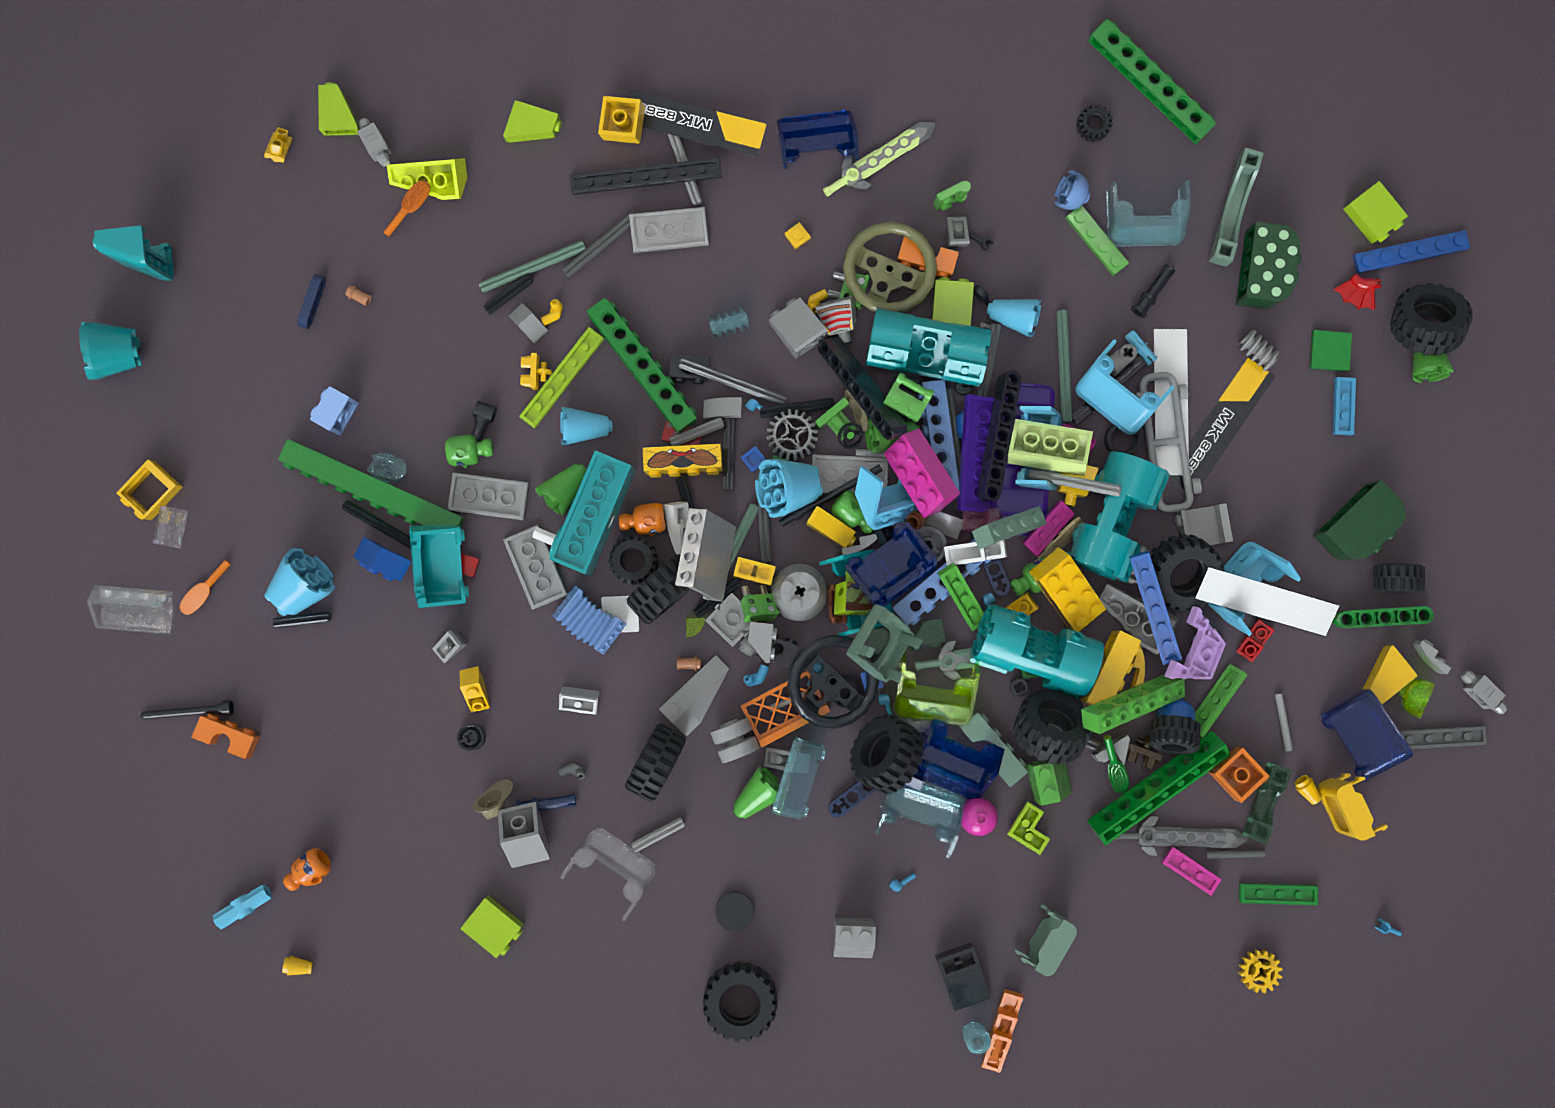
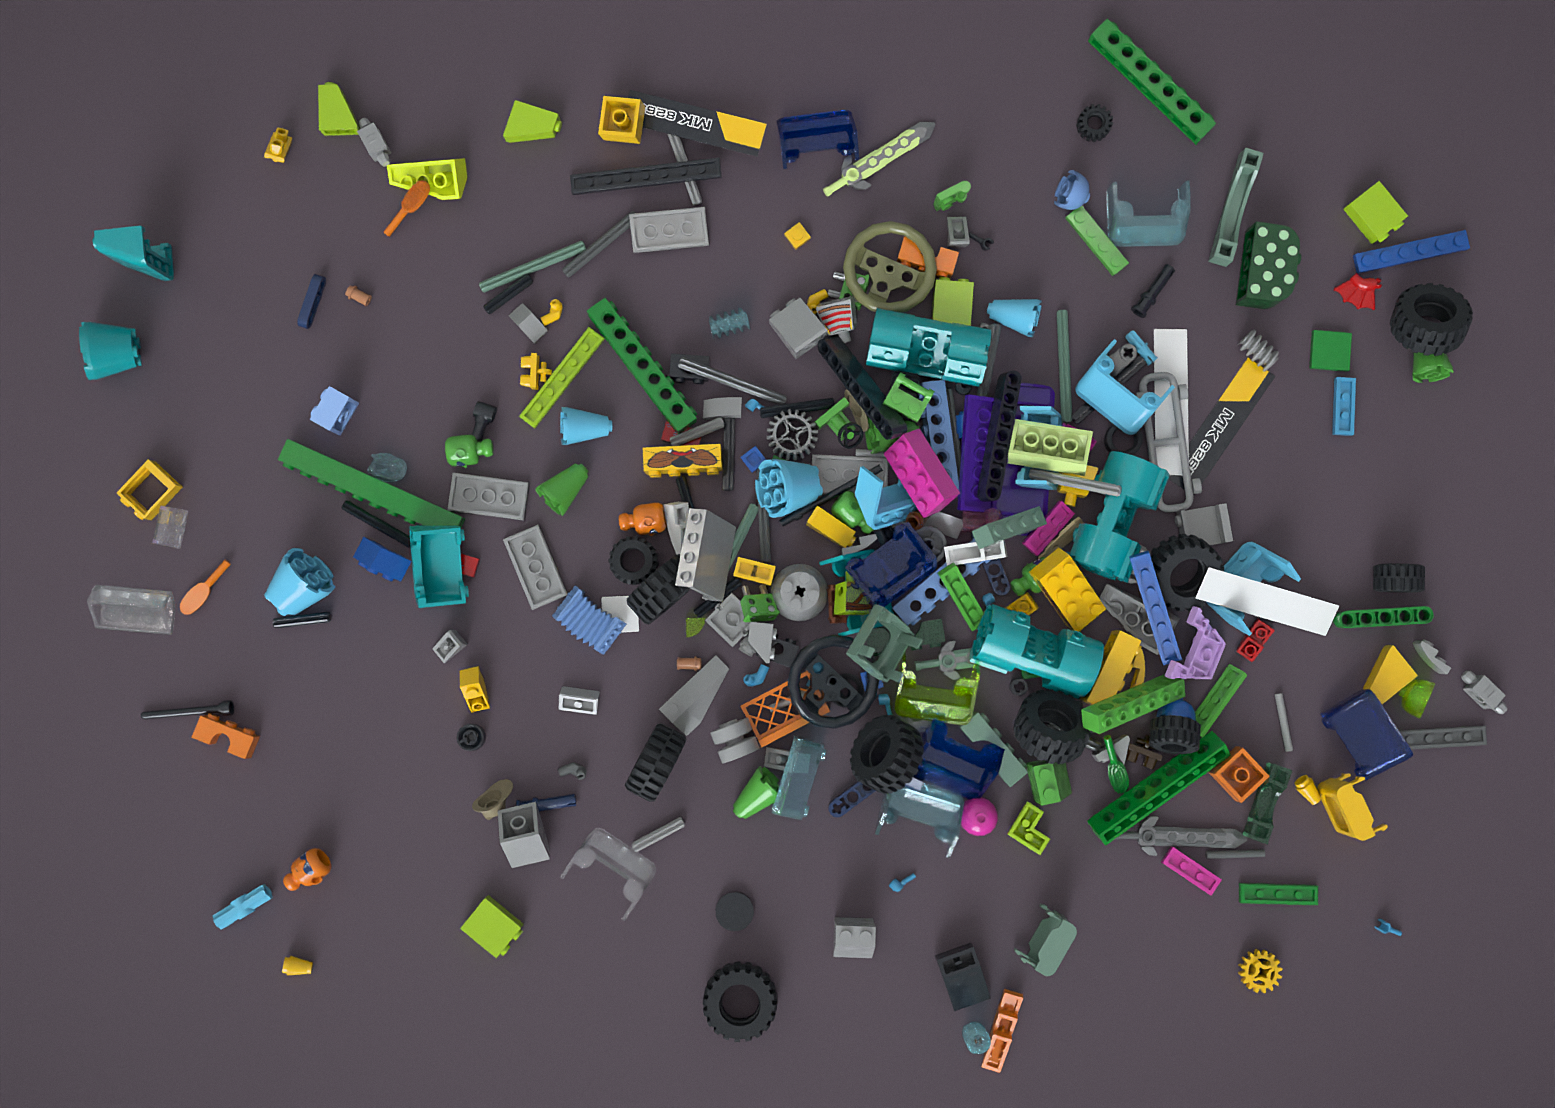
teal piece [532,450,636,577] -> none
black piece [973,285,992,306] -> none
dark green brick [1312,480,1406,561] -> none

